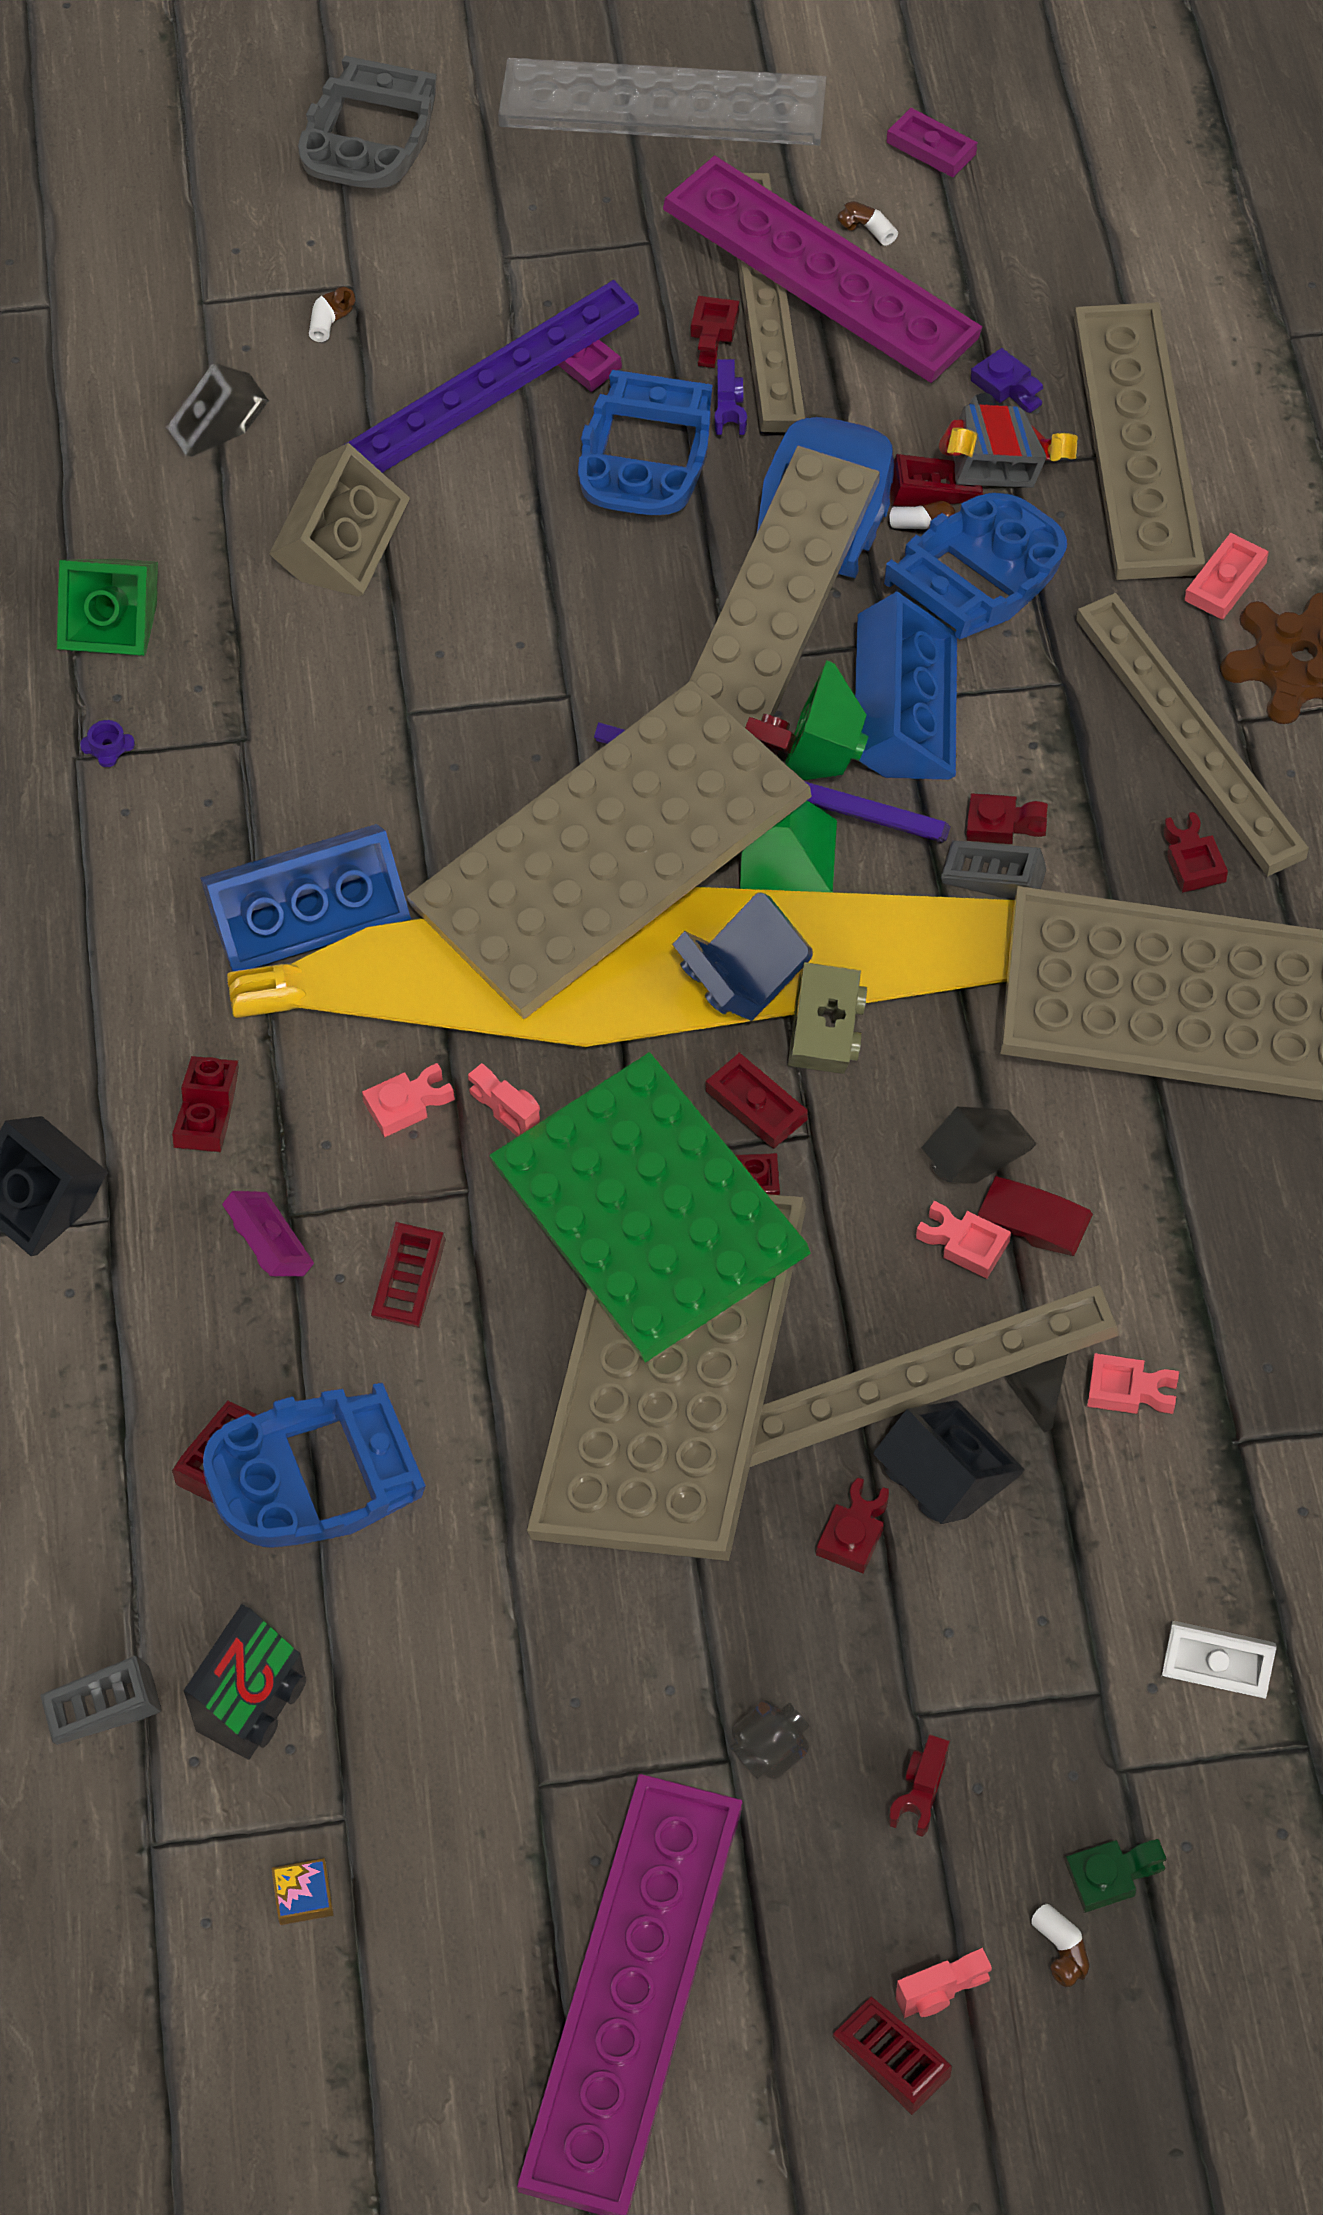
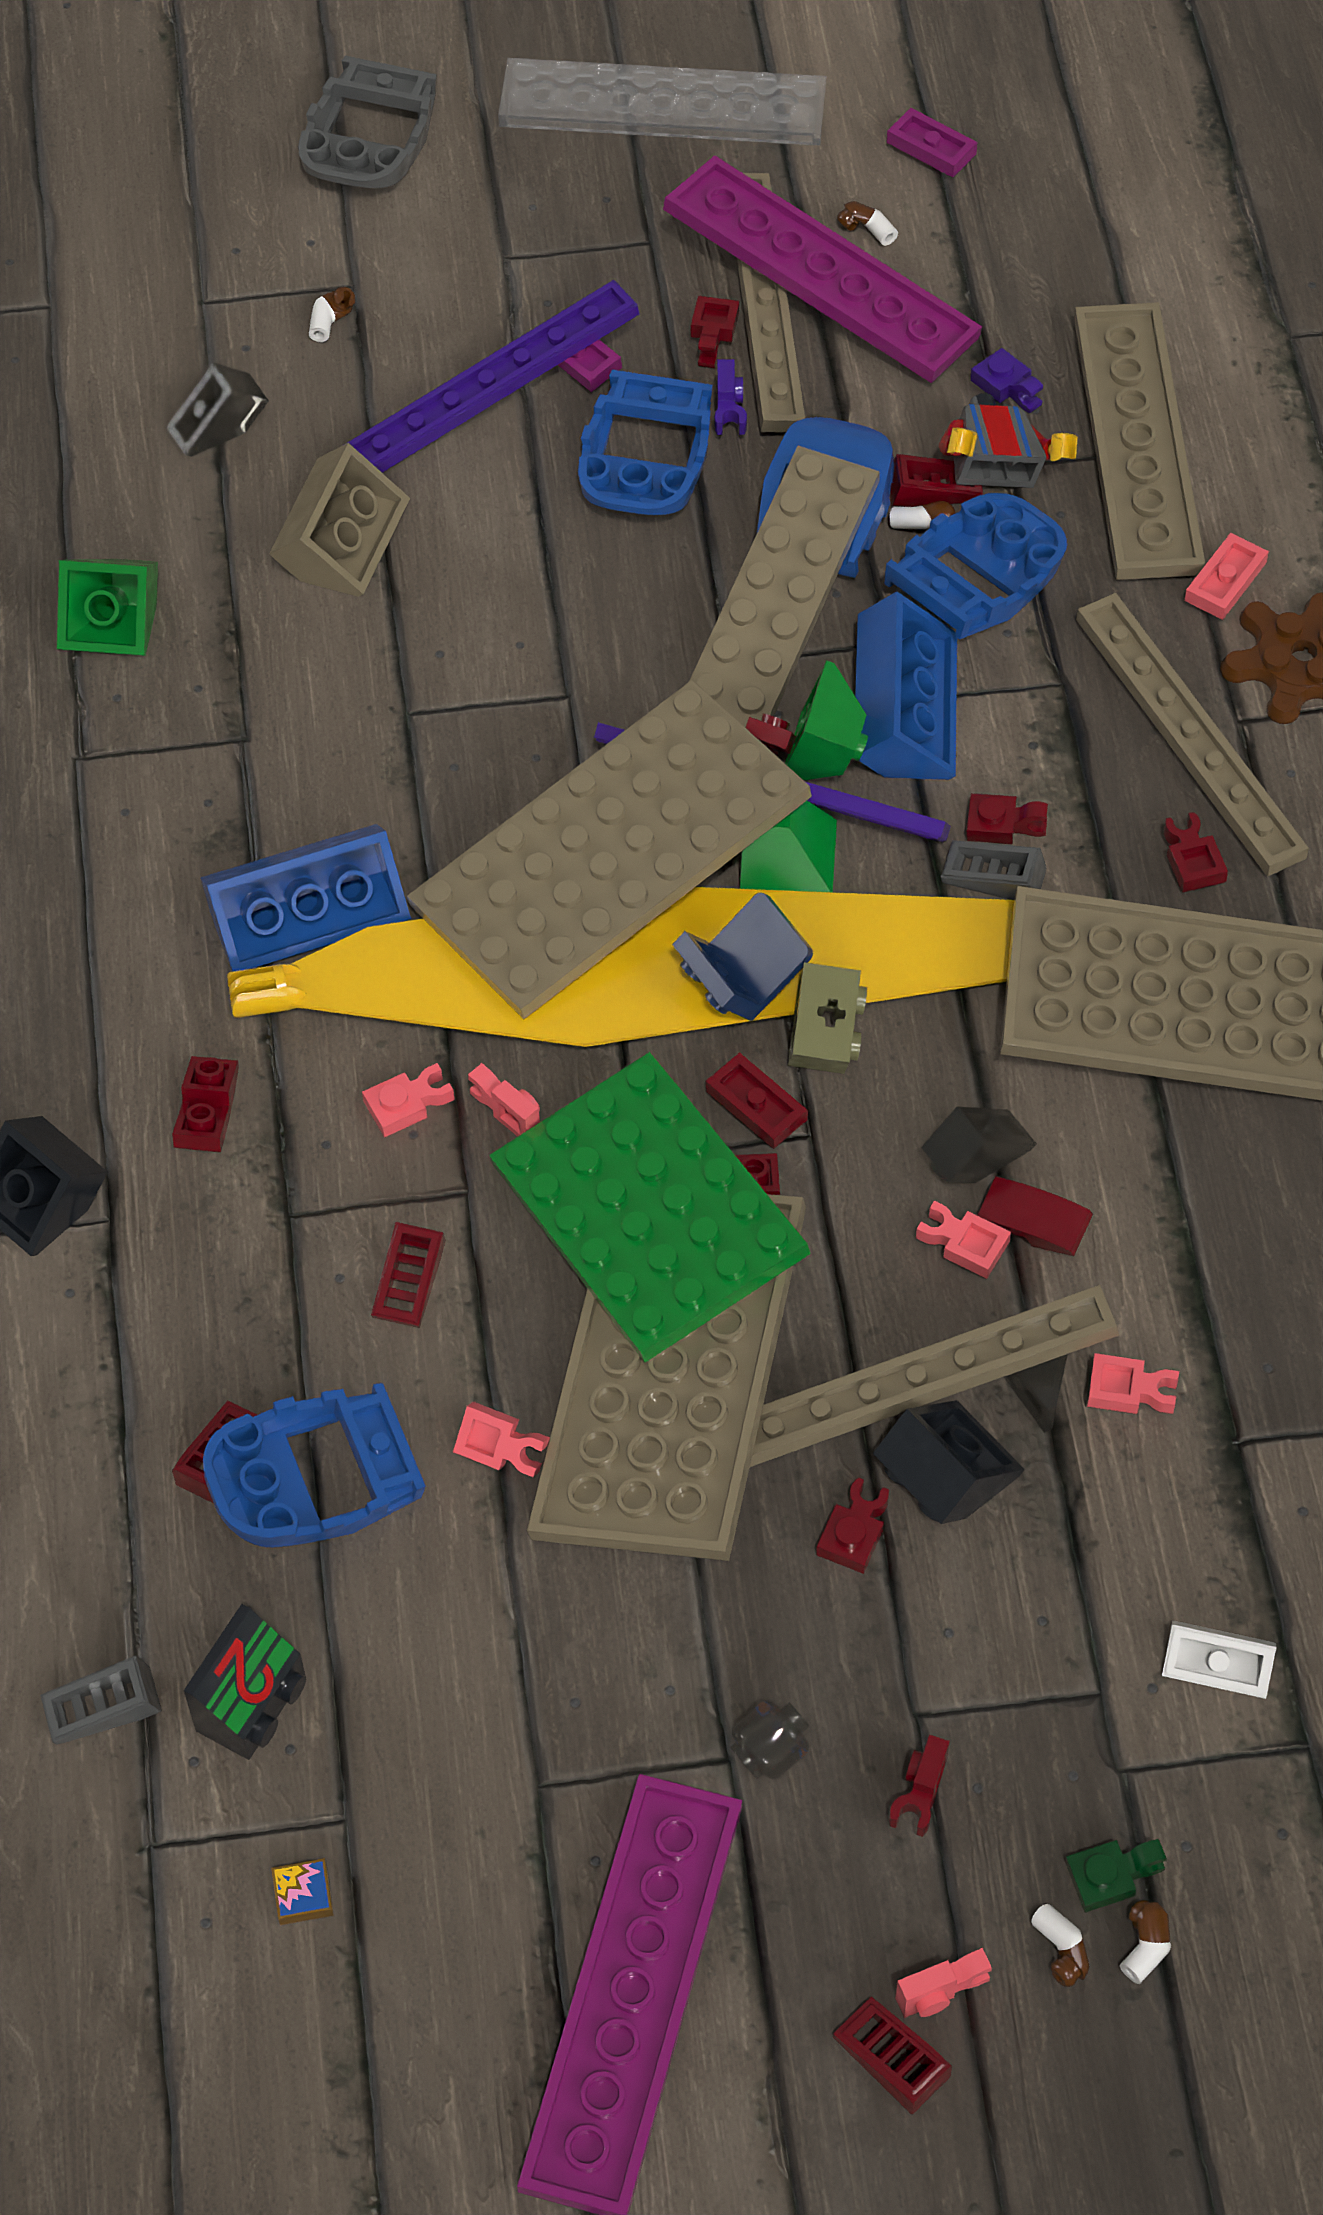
dark purple plate [80,720,135,767] -> none
magenta plate [222,1191,314,1276] -> none
none -> coral plate [453,1402,550,1477]
none -> arm [1120,1900,1171,1984]

